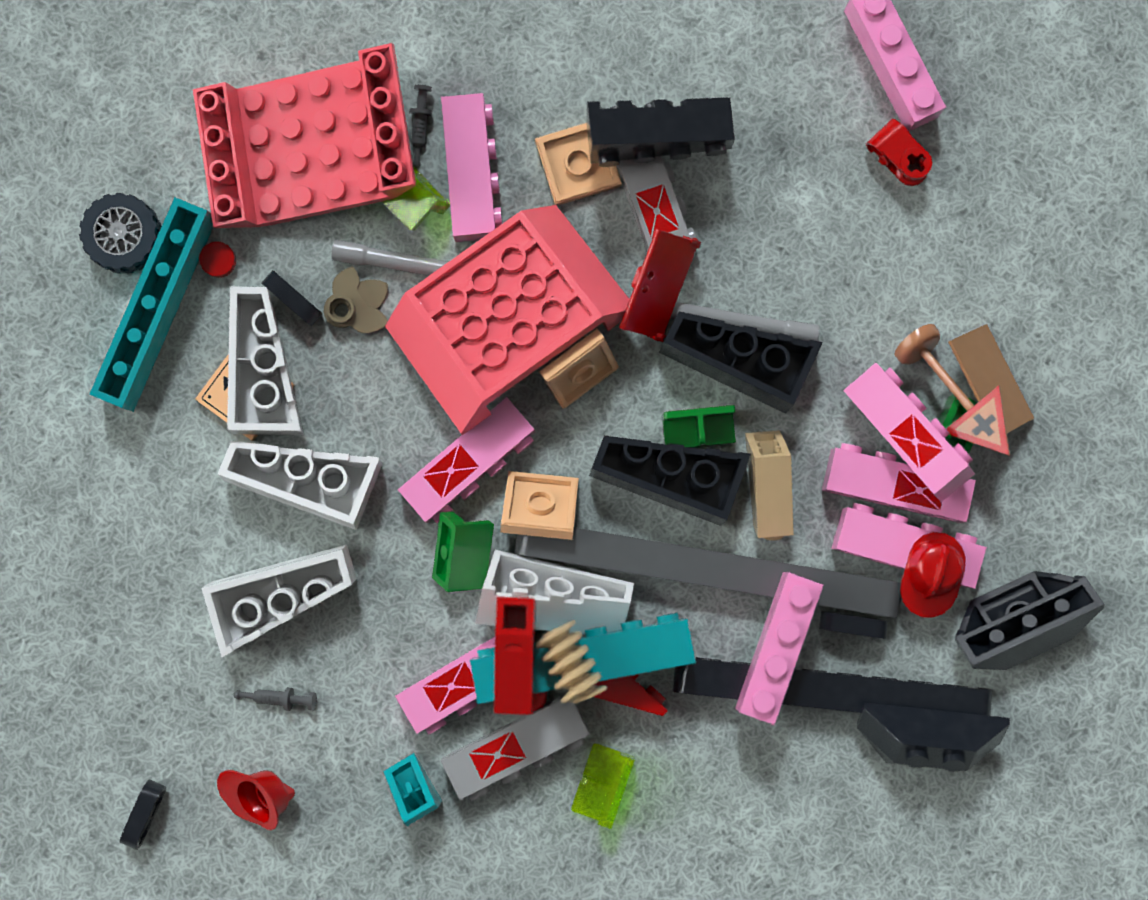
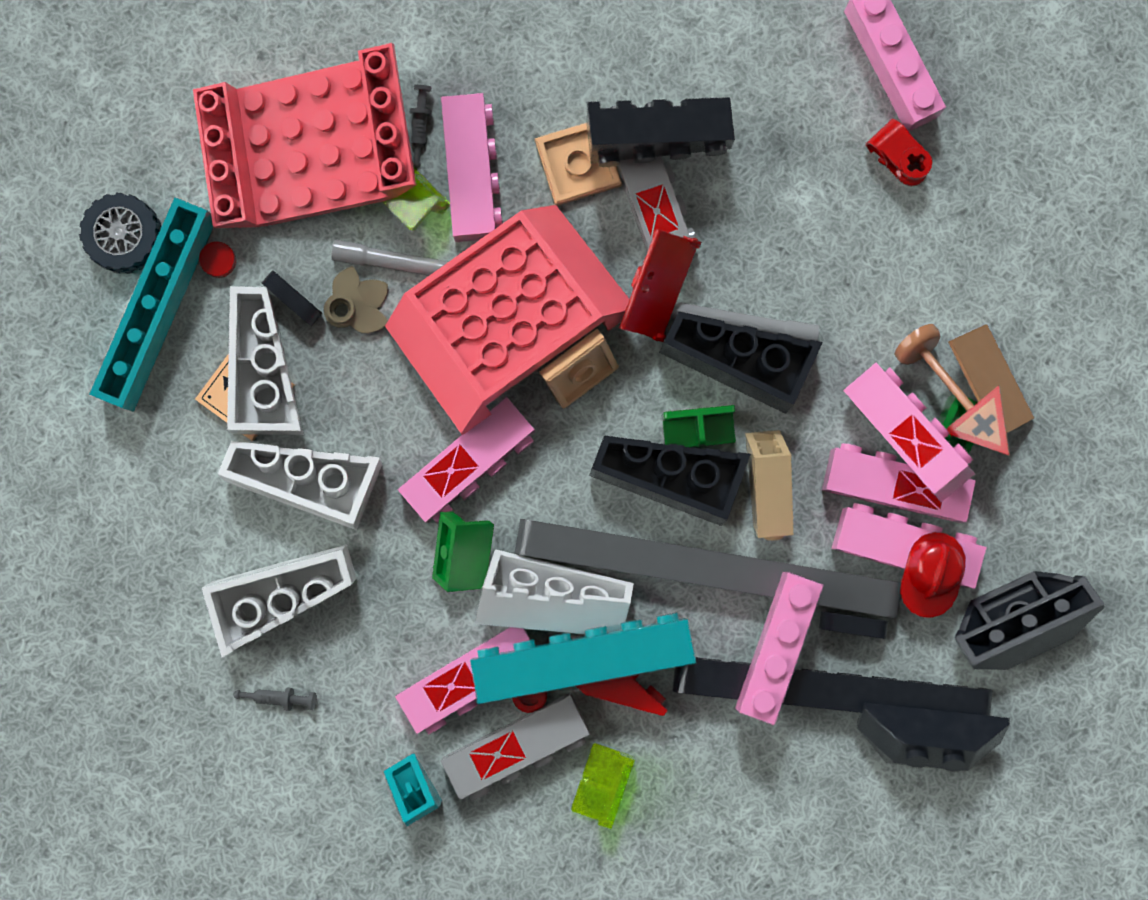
black beam [120,779,166,850] -> none
red piece [217,770,295,830] -> none
red slope [494,597,537,715] -> none
light nougat tile [500,471,579,540] -> none
tan piece [535,620,607,704] -> none

